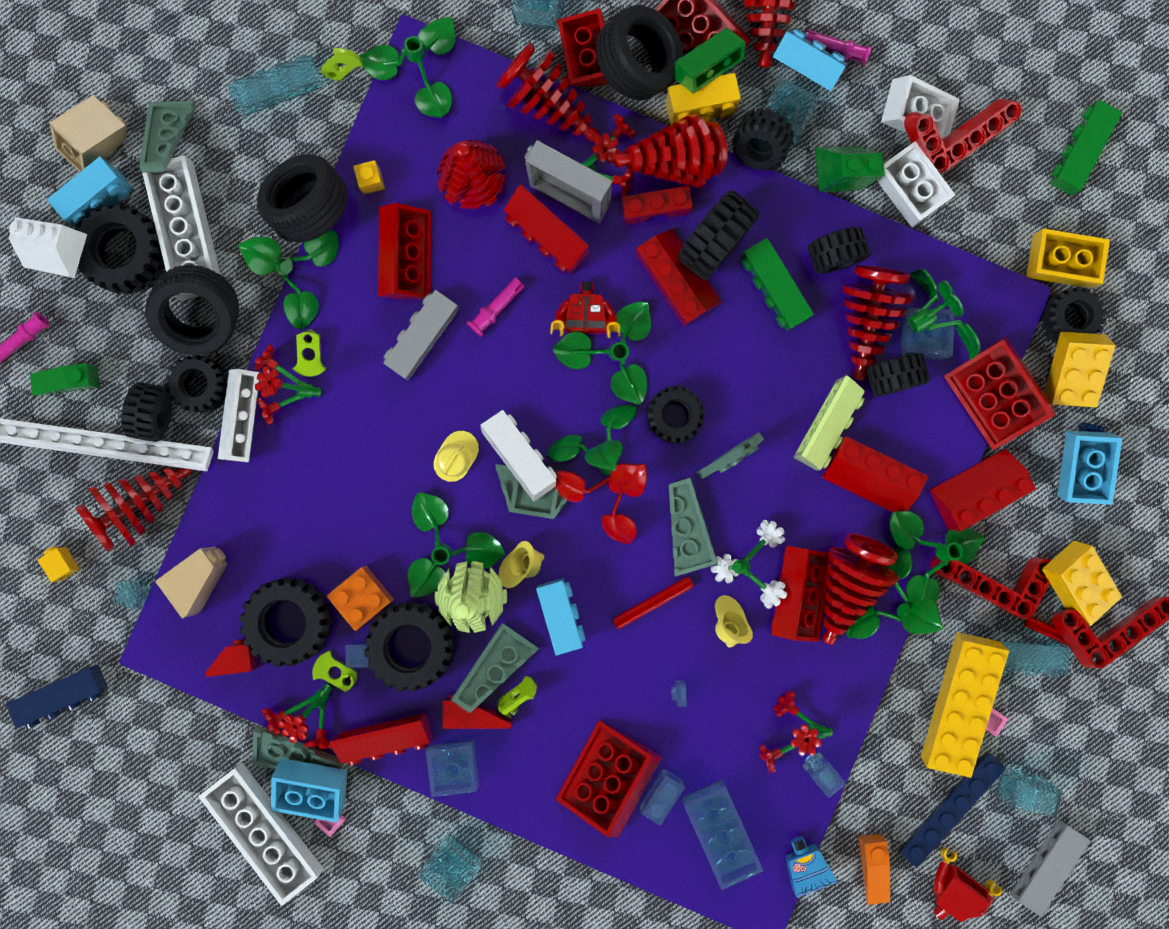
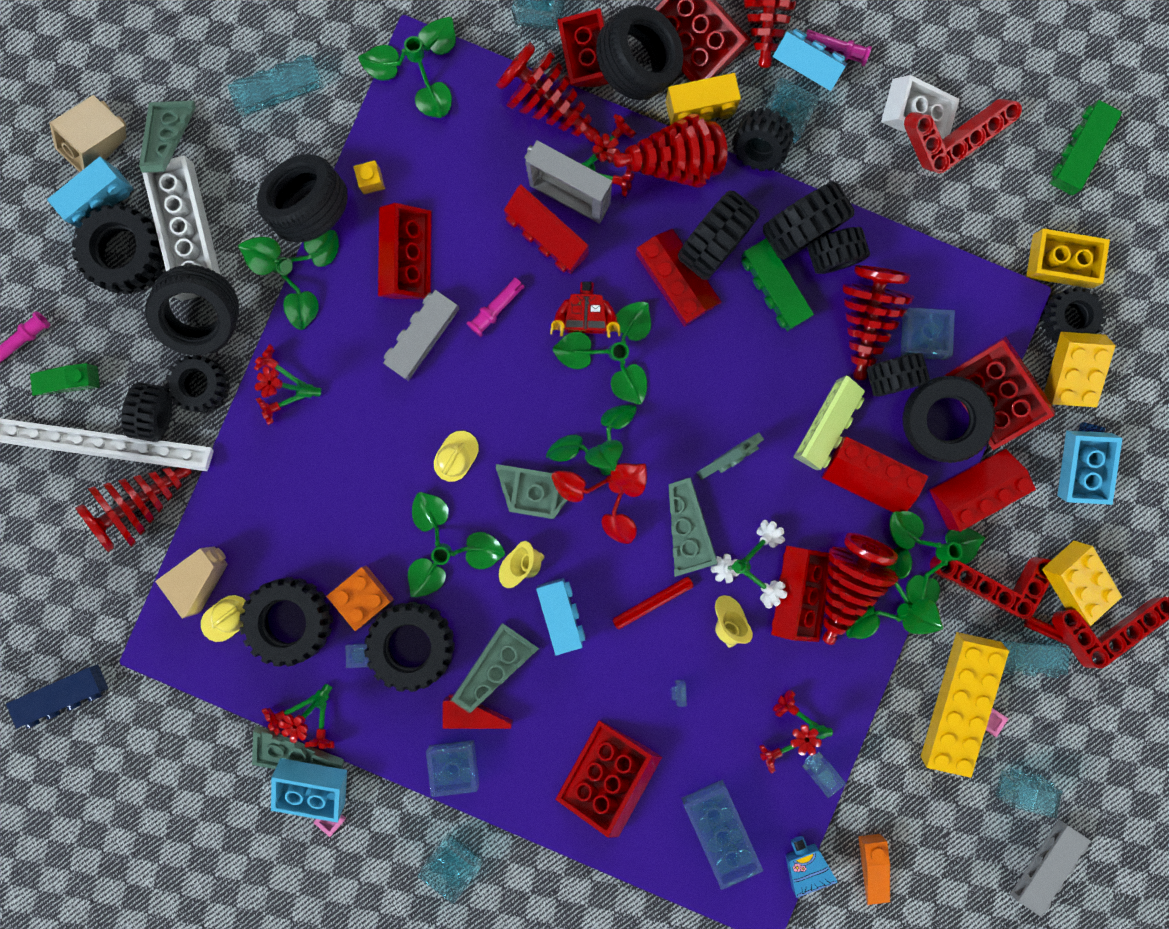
white slope [9,217,87,278] -> none
yellow brick [38,546,80,583] -> none
clear light blue brick [113,580,150,609] -> none
white brick [198,762,324,906] -> none
red slope [205,638,257,677] -> none
white brick [218,369,260,462] -> none
lime piece [292,330,327,377] -> none
lime piece [312,650,358,692] -> none
lime piece [321,48,363,81] -> none
red slope [330,712,433,765] -> none
yellowish green plant [435,561,507,633] -> none
red plant [436,140,508,209] -> none
white brick [481,410,557,502] -> none
lime piece [497,676,537,718] -> none
red arch [621,186,693,225] -> none
clear light blue brick [640,769,685,826] -> none
black tyre [647,386,705,444] -> none
green brick [675,27,745,94] -> none
green slope [815,146,885,192] -> none
white slope [877,141,955,227] -> none
dark blue plate [898,751,1006,868] -> none
green plant [908,268,980,360] -> none
red torso [933,847,1002,922] -> none
none -> light yellow piece [201,595,246,642]
none -> black tyre [763,181,854,260]
none -> black tyre [902,376,996,463]

